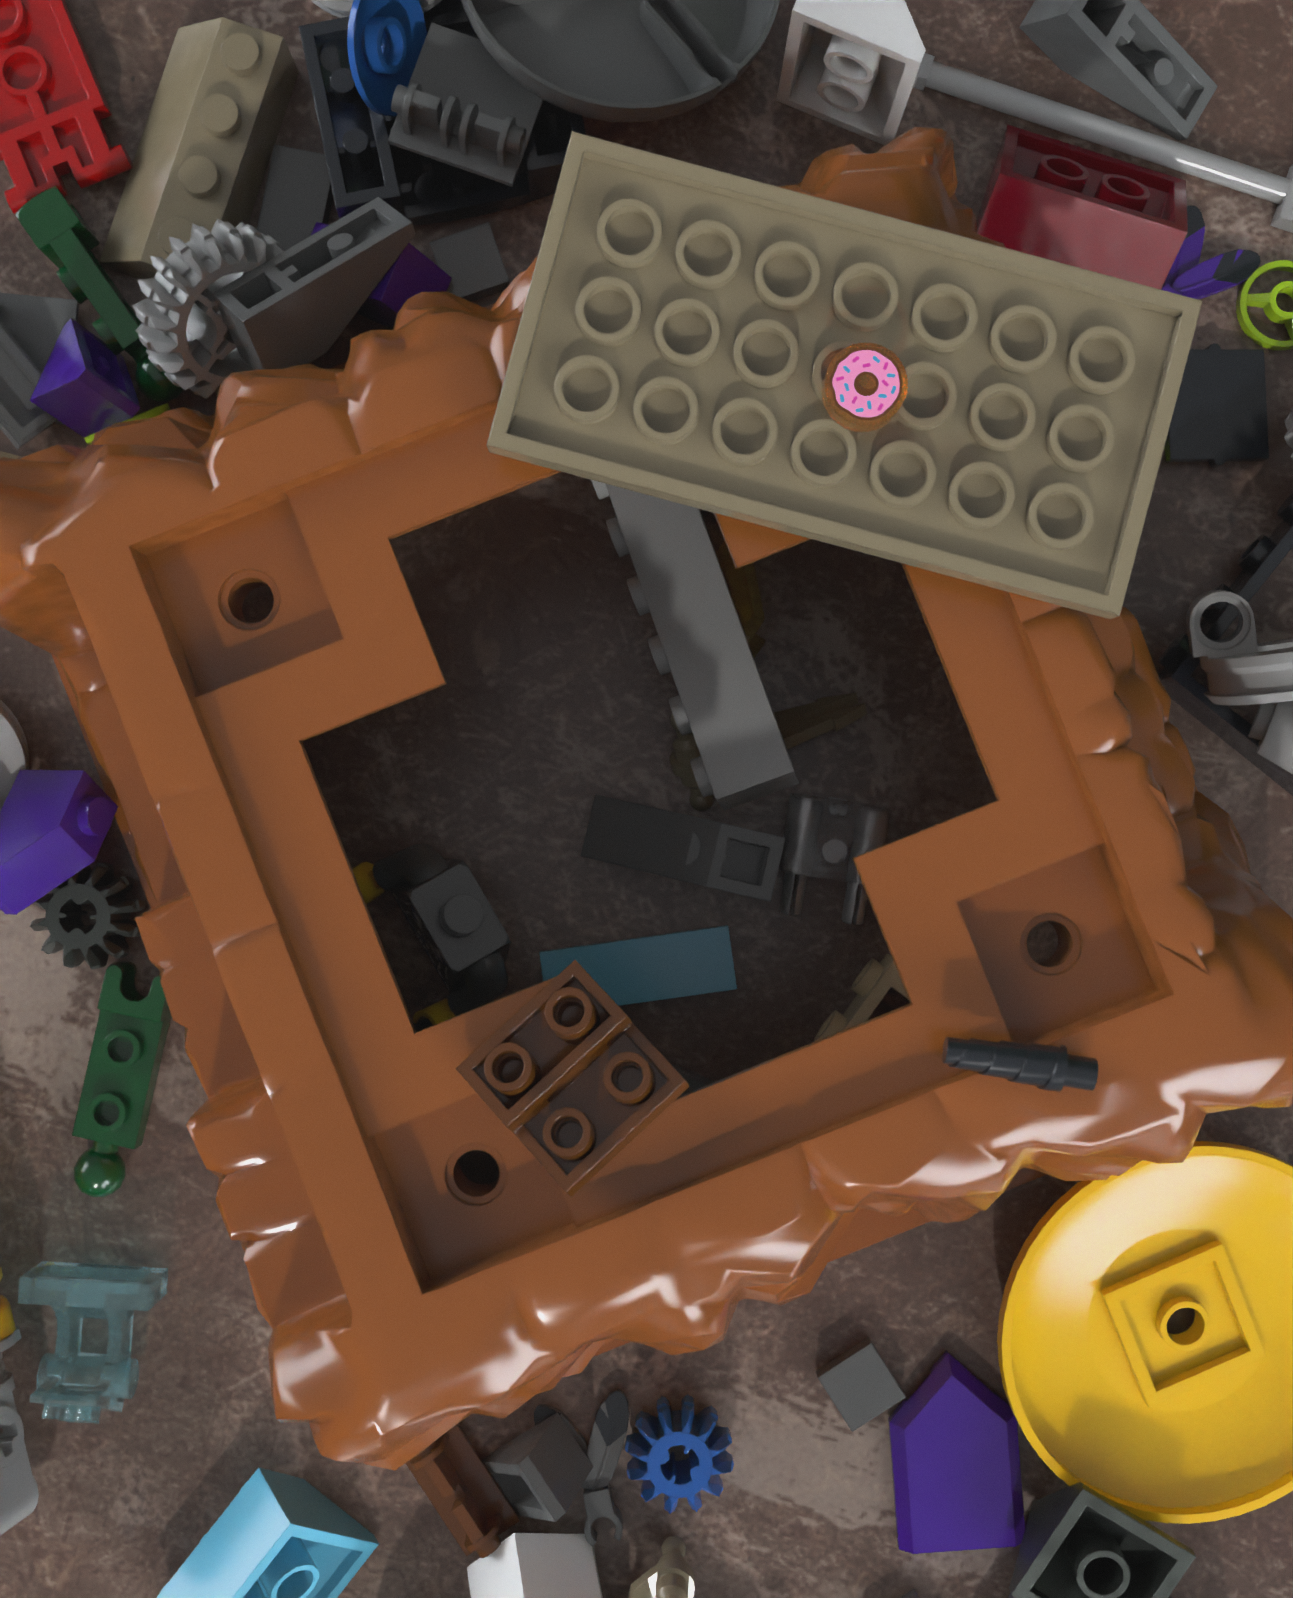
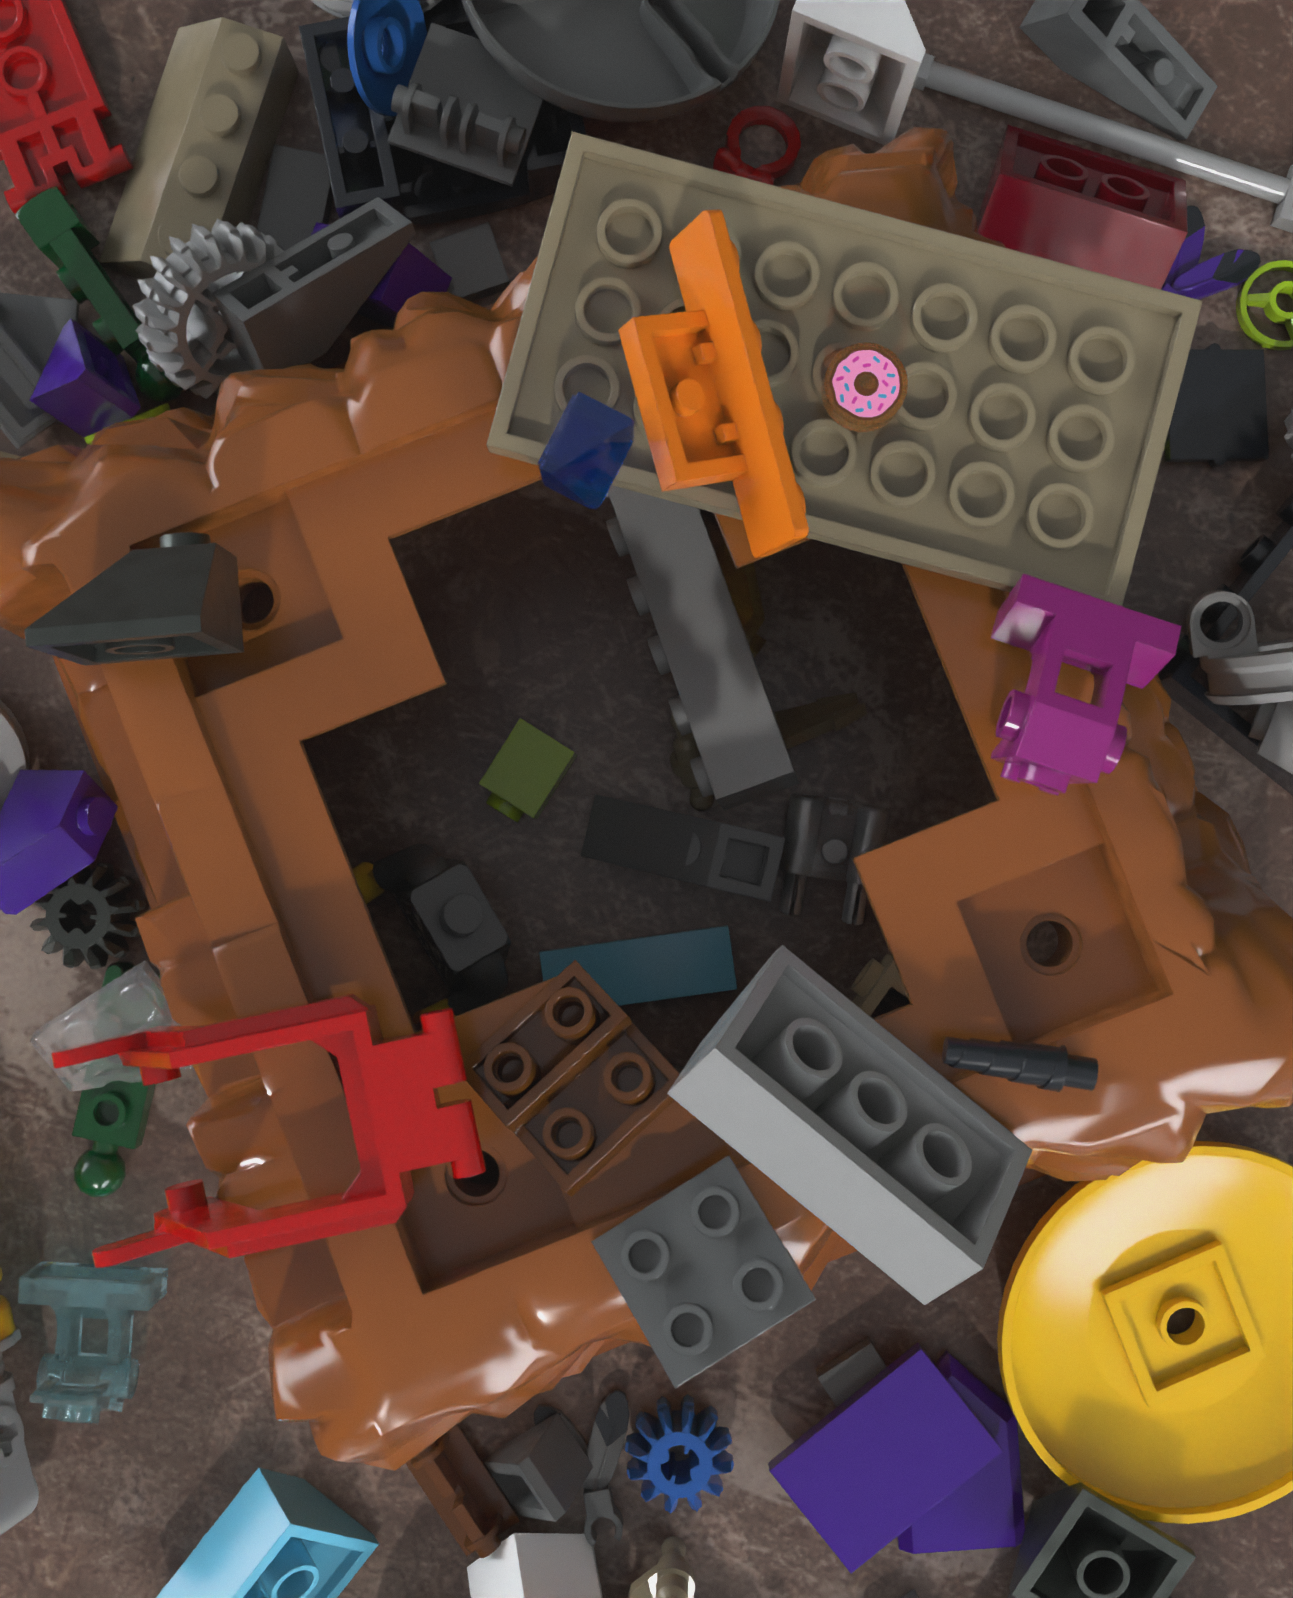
none -> pearl dark grey slope [25,532,244,666]
none -> clear wing [30,960,194,1092]
none -> red piece [51,994,486,1268]
none -> lime brick [479,718,577,823]
none -> clear blue slope [538,391,635,509]
none -> dark grey hinge [591,1156,816,1389]
none -> orange bracket [618,209,809,558]
none -> light grey slope [667,945,1033,1305]
none -> red piece [713,106,801,185]
none -> dark purple tile [768,1342,1003,1573]
none -> magenta tile [990,573,1181,796]

